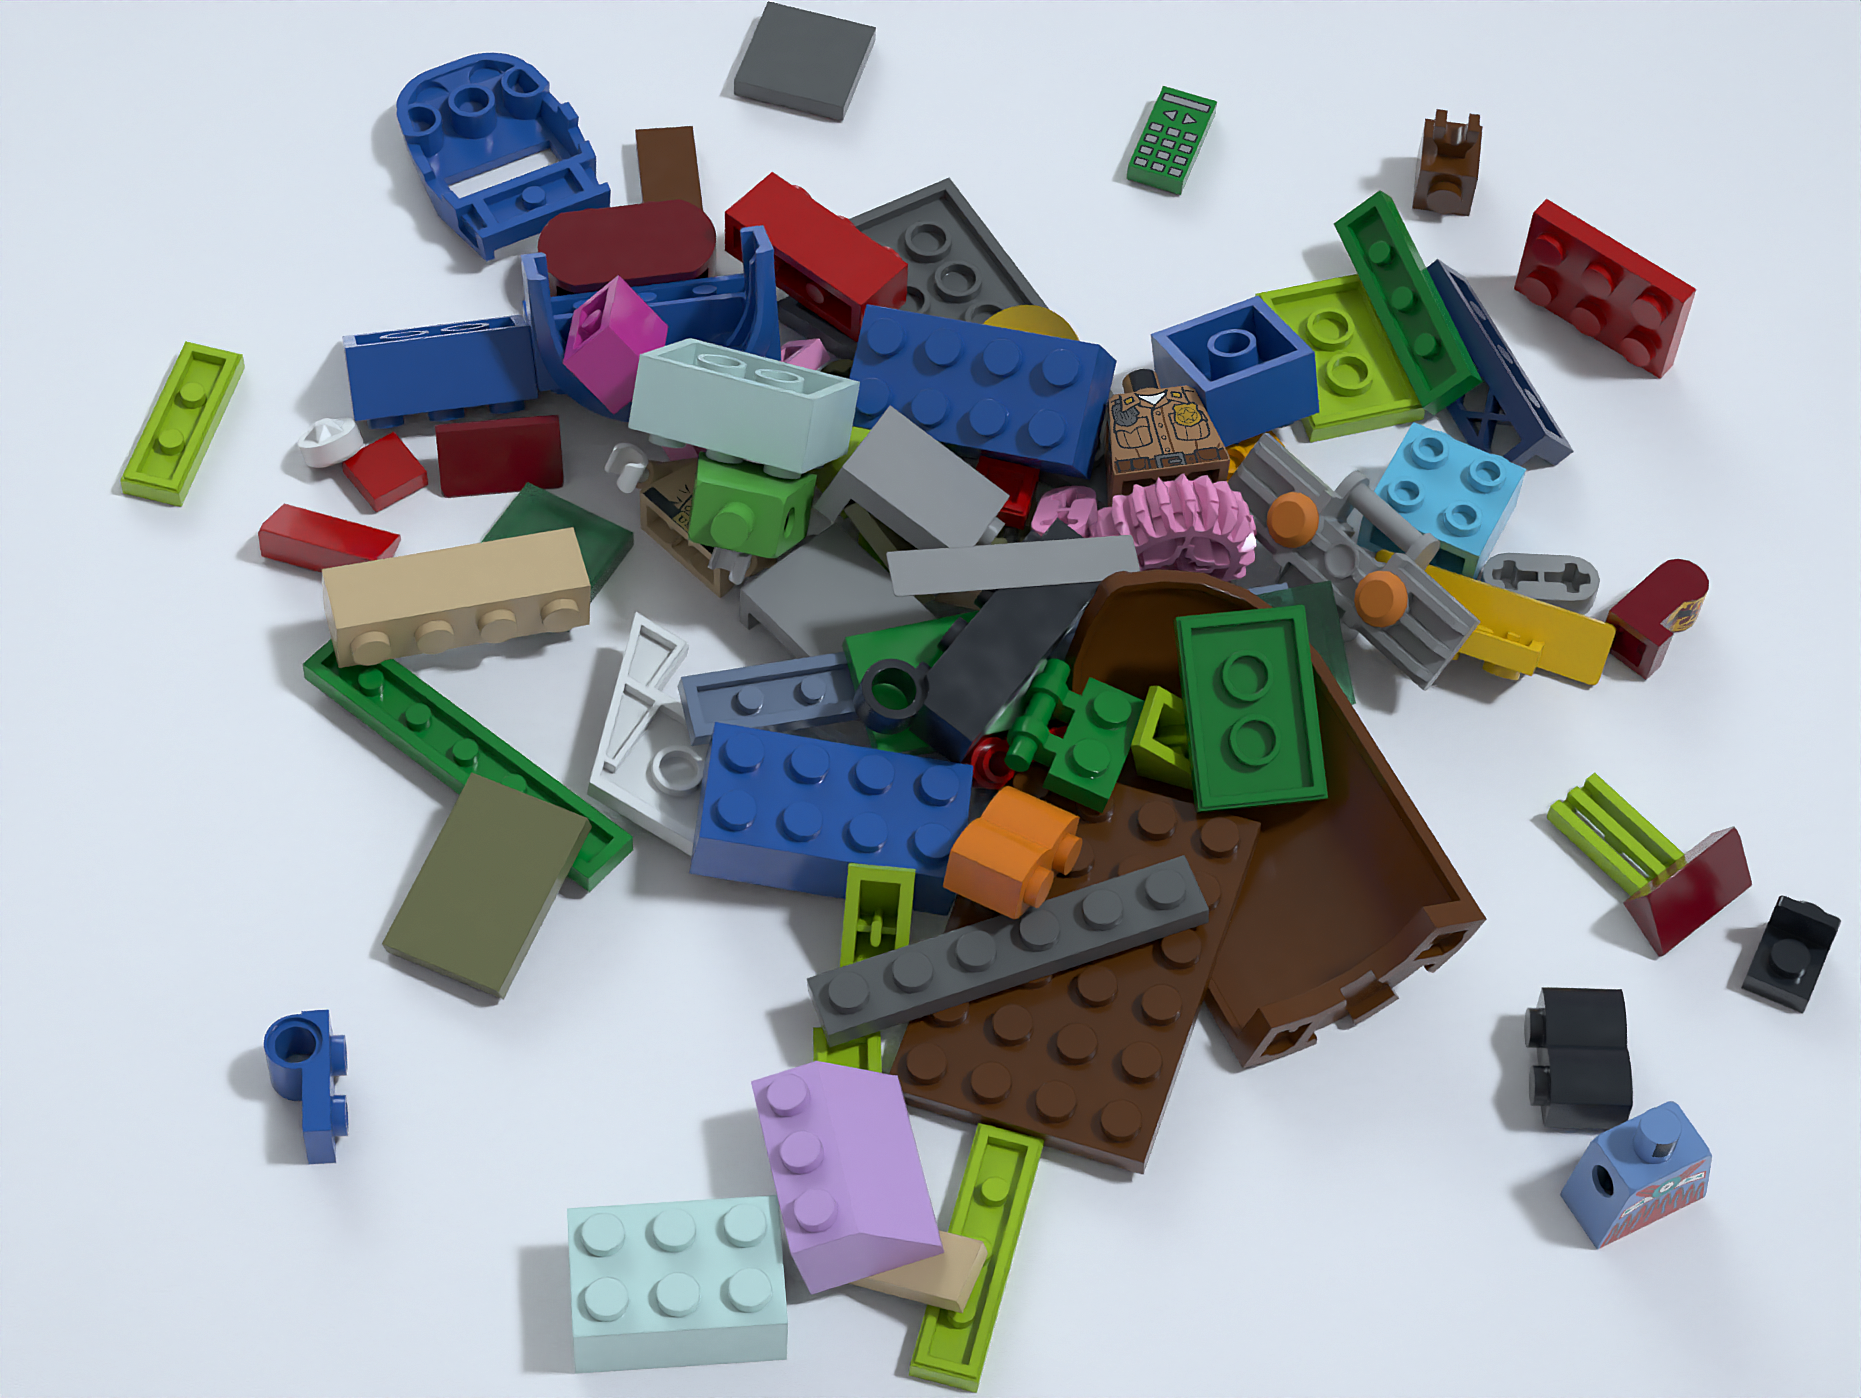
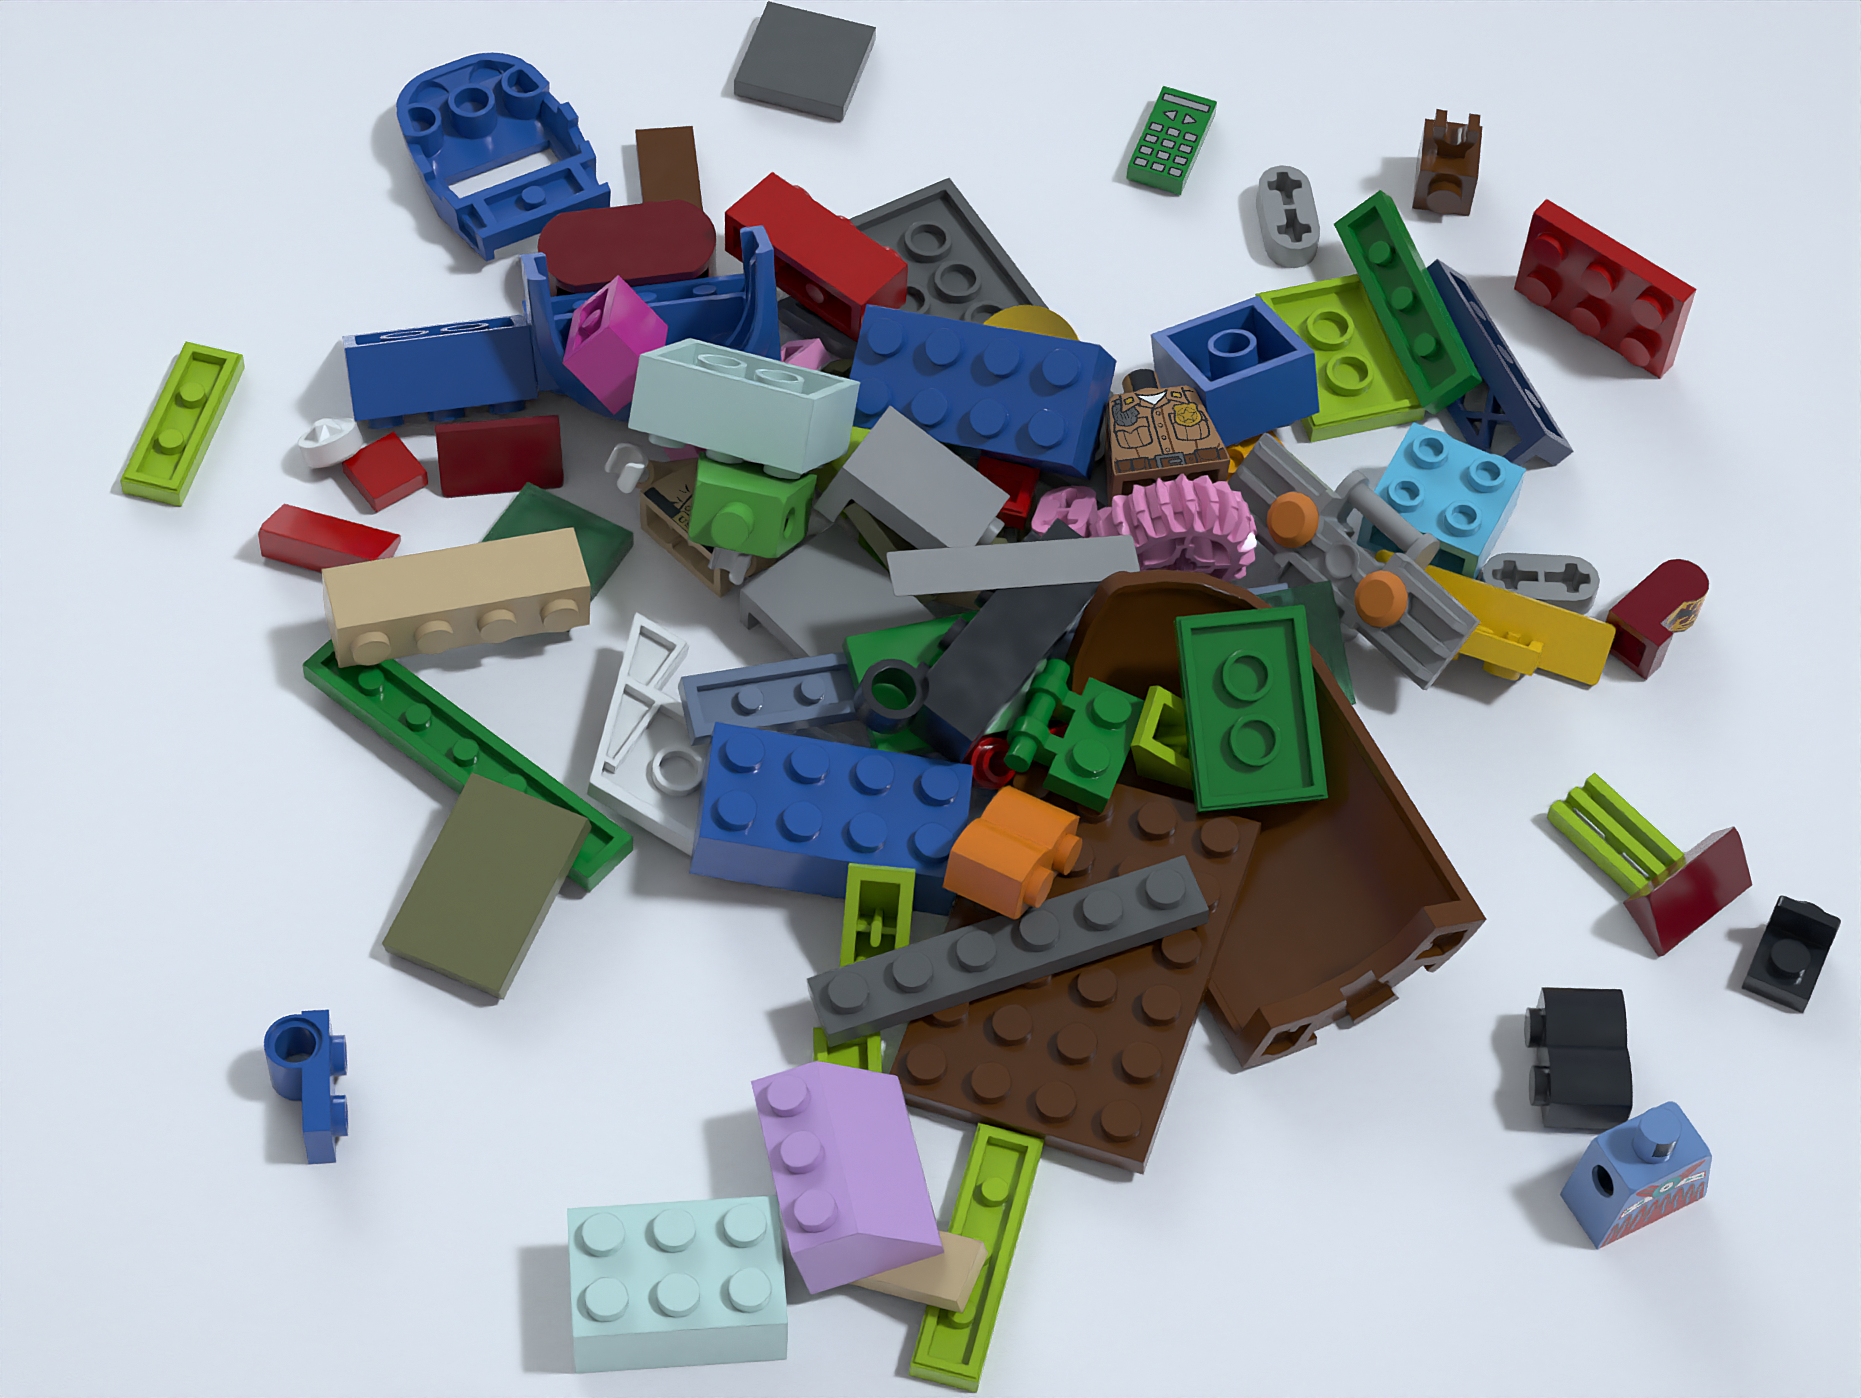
none -> light grey beam [1256,165,1320,268]

